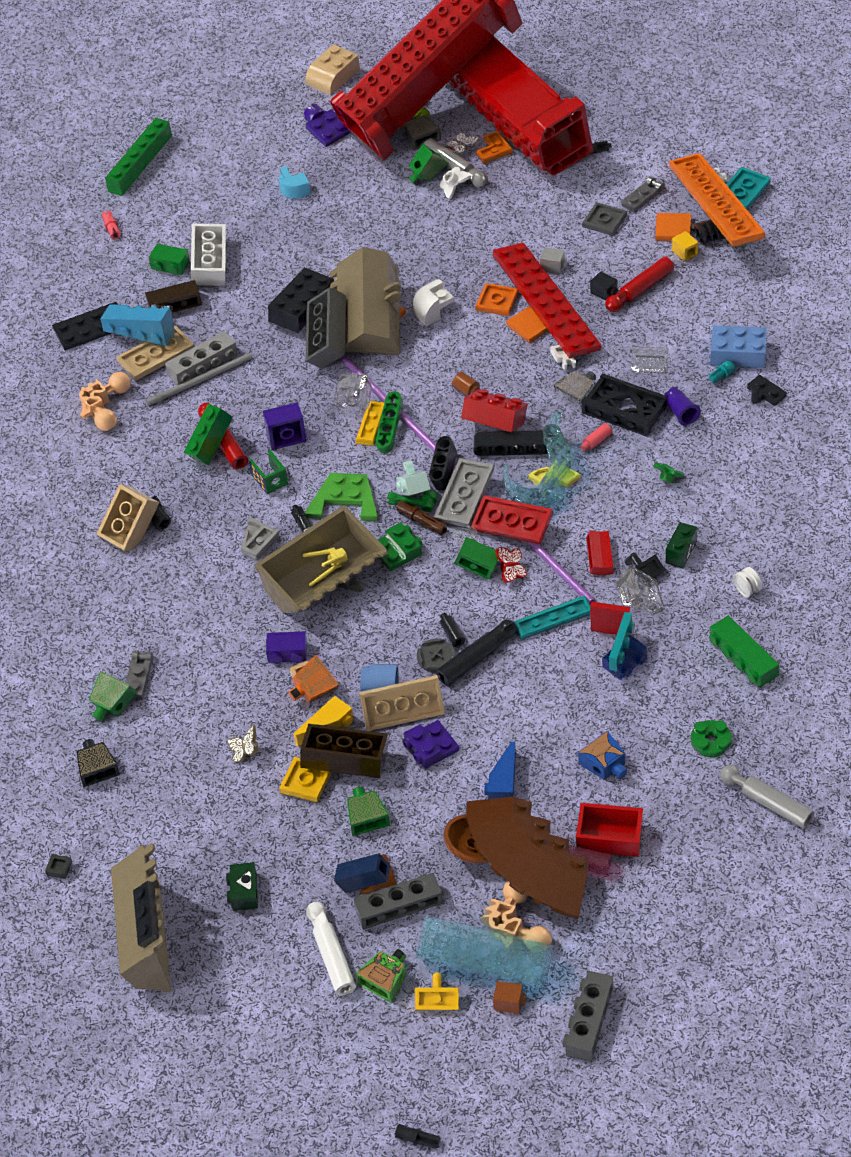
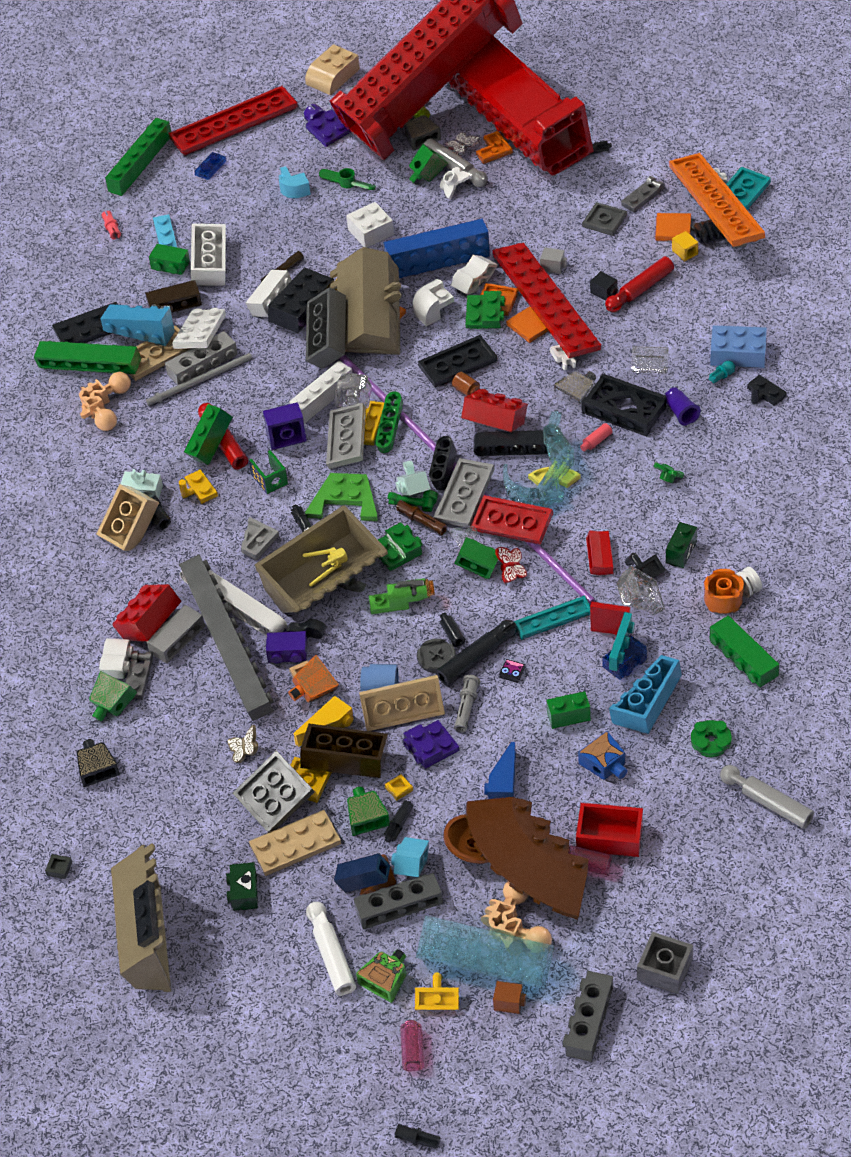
none -> green brick [34,341,142,374]
none -> white brick [99,638,134,679]
none -> red piece [112,584,182,641]
none -> light aqua brick [121,469,163,499]
none -> light grey brick [147,605,205,664]
none -> medium azure plate [153,214,177,247]
none -> red plate [168,85,298,156]
none -> white plate [172,308,226,349]
none -> yellow plate [178,469,218,504]
none -> dark grey brick [179,554,274,721]
none -> white beam [179,570,288,637]
none -> clear blue plate [194,152,227,180]
none -> plate [233,751,315,833]
none -> white brick [246,270,292,317]
none -> tan plate [249,810,341,876]
none -> dark brown piece [261,251,304,282]
none -> black piece [286,618,326,639]
none -> white brick [289,361,354,424]
none -> green piece [319,168,376,190]
none -> light grey plate [326,403,366,469]
none -> white brick [346,202,394,248]
none -> bright green plate [369,578,435,614]
none -> blue brick [383,218,490,279]
none -> black piece [383,800,414,843]
none -> yellow tile [385,774,413,801]
none -> medium azure brick [391,837,429,878]
none -> clear pink brick [400,1020,424,1072]
none -> black plate [418,335,498,388]
none -> white brick [451,255,498,294]
none -> light grey pin [454,675,481,732]
none -> green plate [465,291,505,329]
none -> tile [499,659,525,683]
none -> green brick [546,691,591,729]
none -> dark azure wedge [609,655,682,734]
none -> flat silver brick [637,932,693,994]
none -> orange brick [704,569,744,614]

